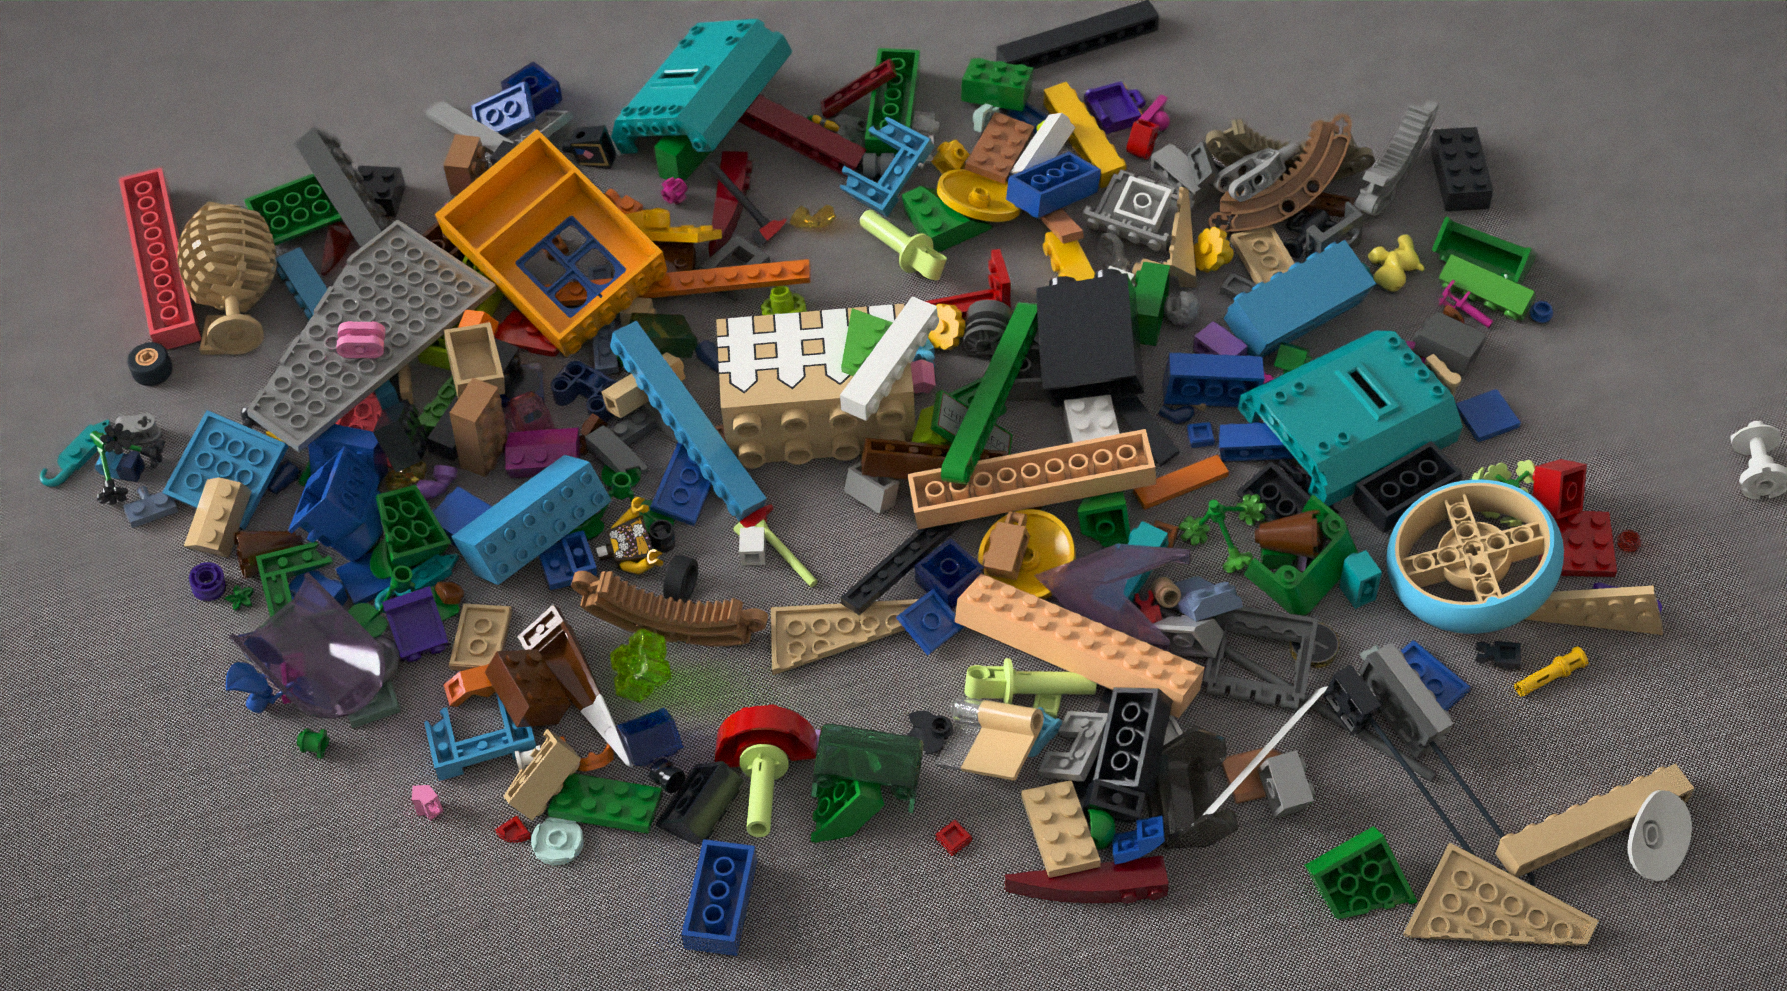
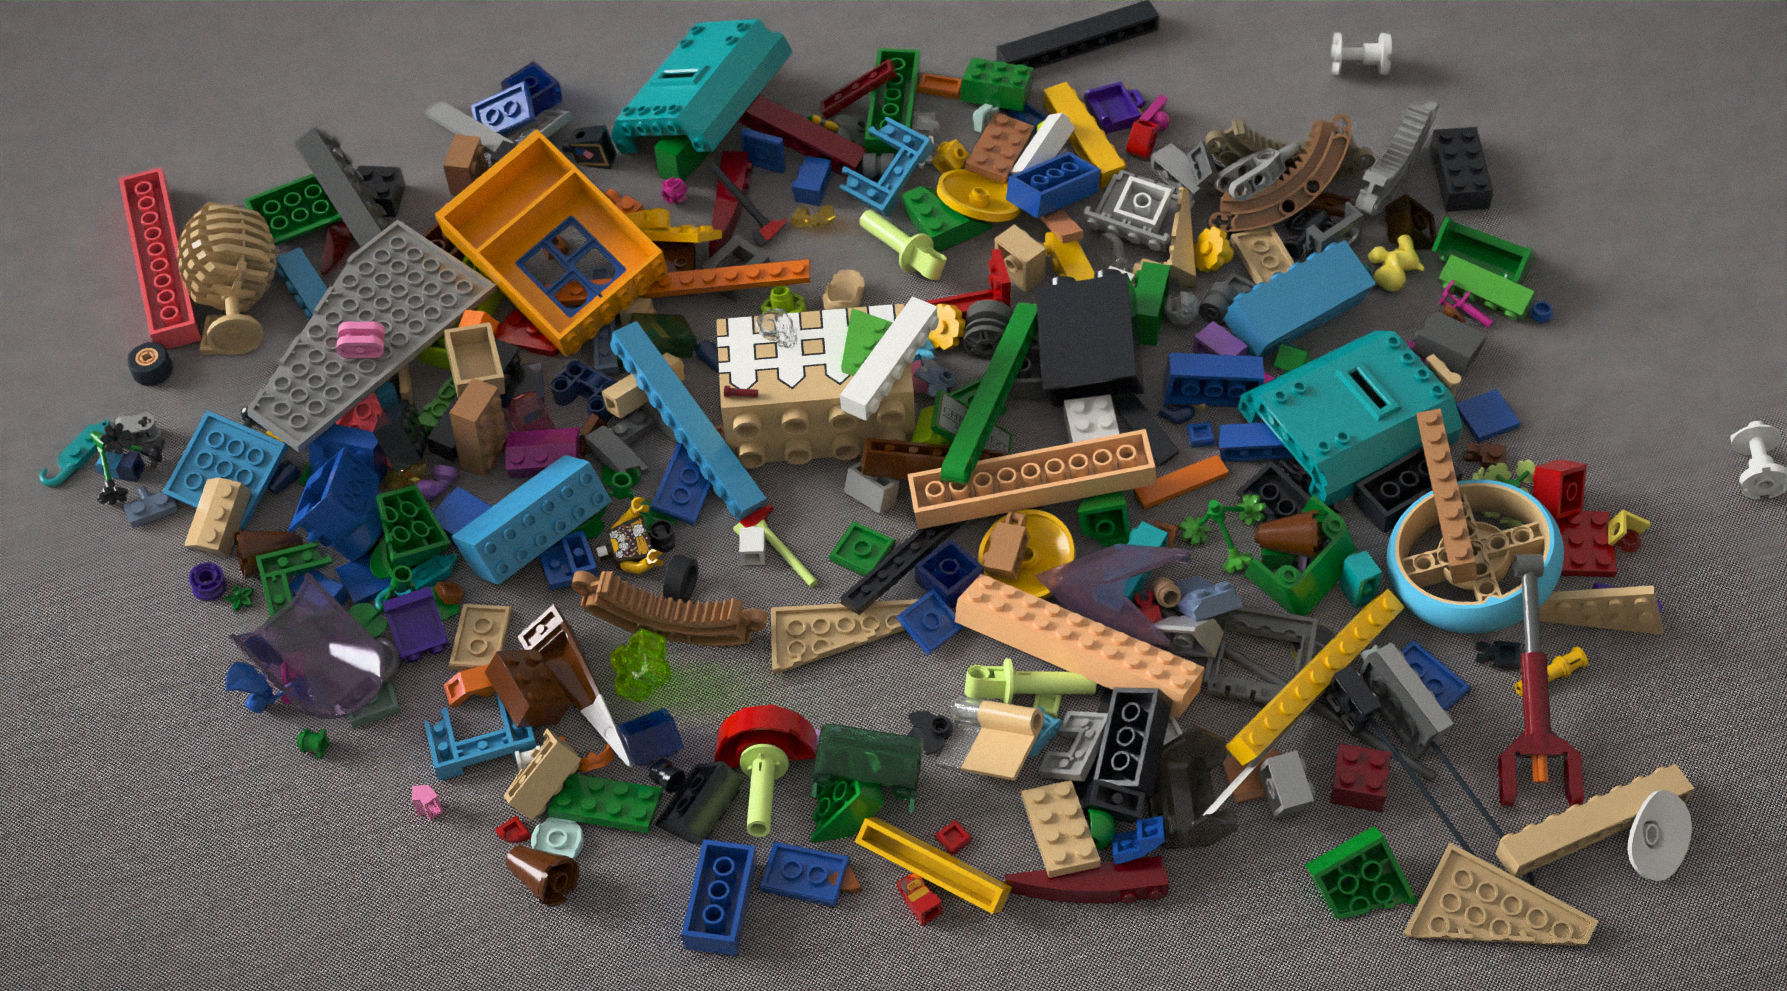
none -> reddish brown cone [506,846,579,907]
none -> dark red piece [724,385,759,398]
none -> blue tile [740,128,786,174]
none -> clear hair [756,309,798,348]
none -> blue tile [759,841,850,907]
none -> blue brick [791,156,832,206]
none -> tan hair [822,269,865,310]
none -> dark orange tile [827,866,862,894]
none -> green tile [829,521,895,576]
none -> yellow brick [855,817,1012,914]
none -> red leg [896,873,942,926]
none -> sand blue plate [914,359,955,397]
none -> orange tile [918,73,962,99]
none -> tan brick [995,224,1046,292]
none -> dark grey wheel [1199,281,1238,324]
none -> yellow brick [1225,589,1405,766]
none -> dark red brick [1330,743,1392,812]
none -> white piece [1331,33,1392,75]
none -> dark brown slope [1385,193,1437,250]
none -> medium nougat brick [1416,408,1478,584]
none -> reddish brown plate [1464,443,1506,468]
none -> dark red piece [1497,554,1584,807]
none -> light yellow bracket [1608,510,1650,546]

